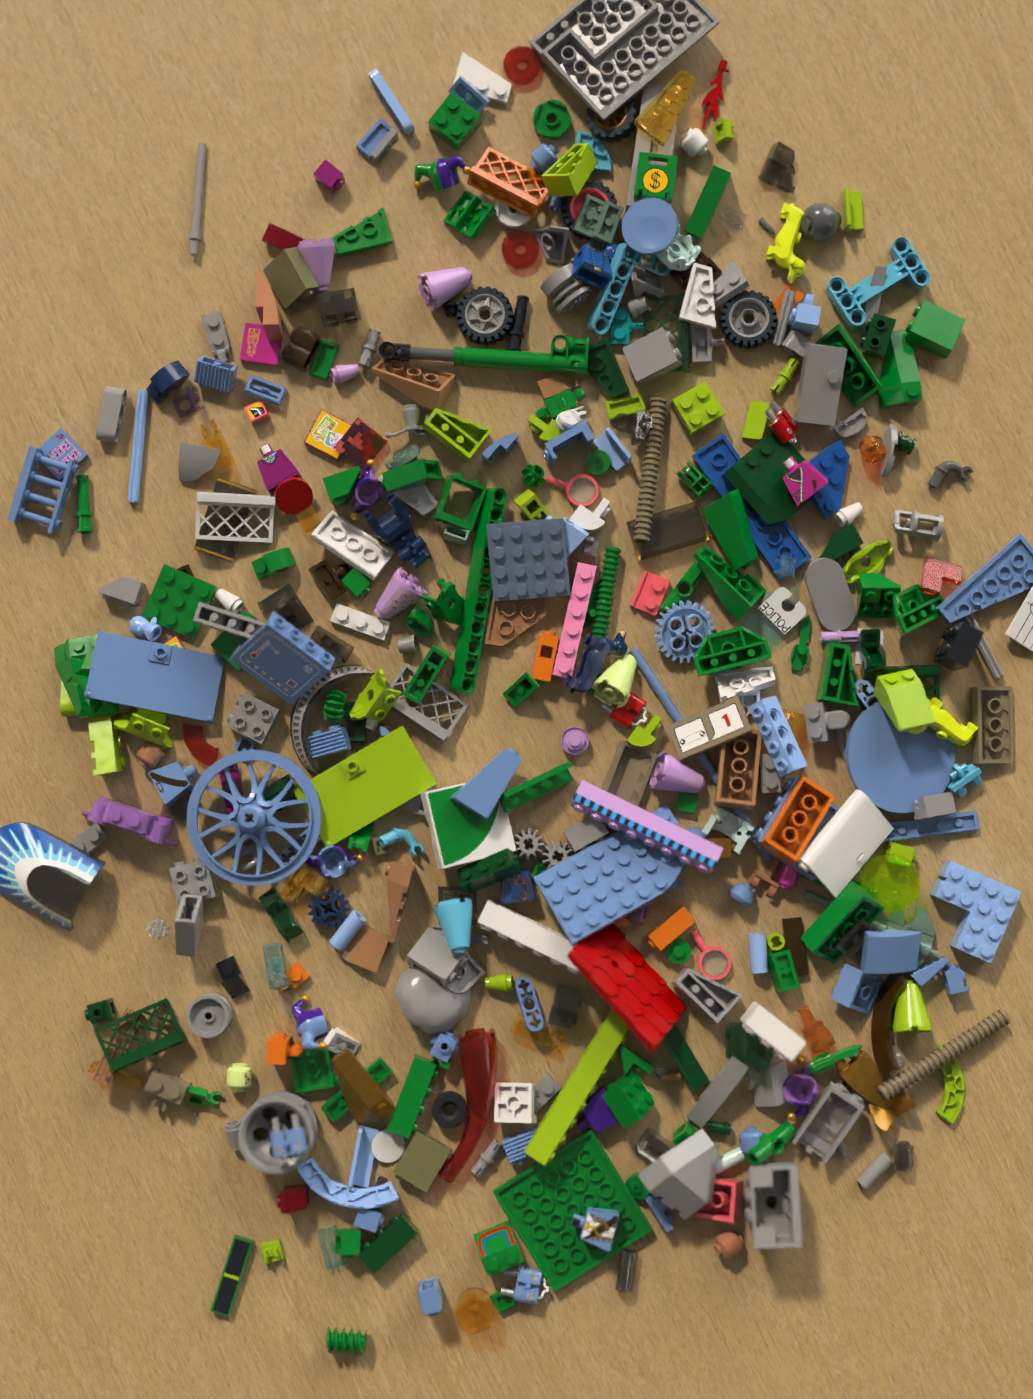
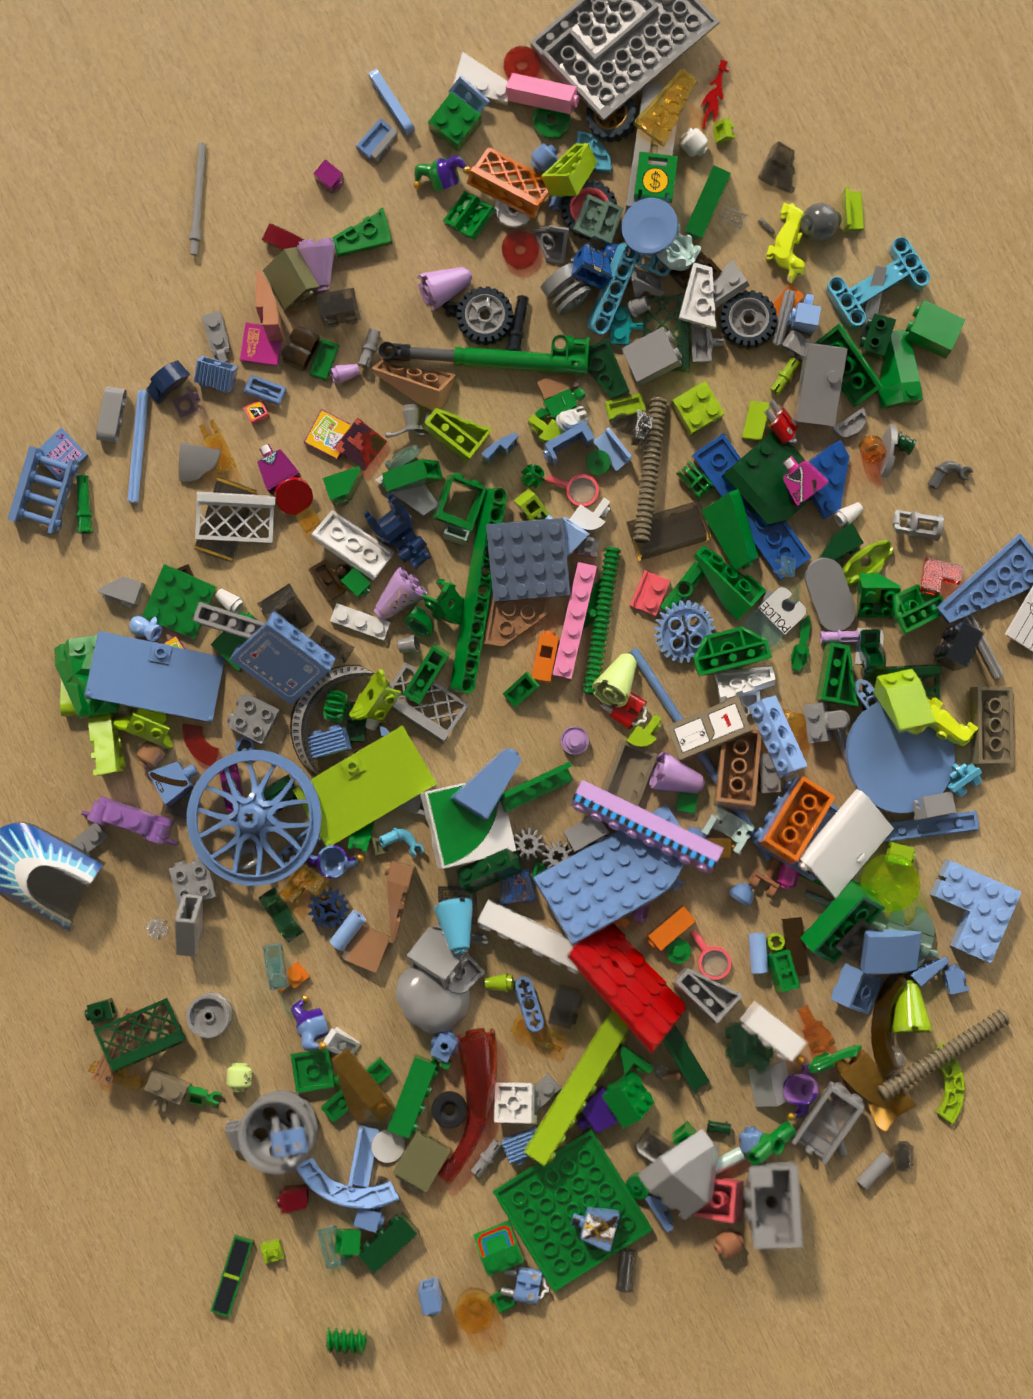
black slope [216,955,250,999] -> none
green brick [251,548,296,580] -> none
orange brick [266,1032,304,1065] -> none
medium lavender piece [350,459,383,520] -> none
dark blue animal [562,631,628,694] -> none
light grey slope [686,1056,749,1128] -> none
none -> bright pink brick [506,73,579,114]

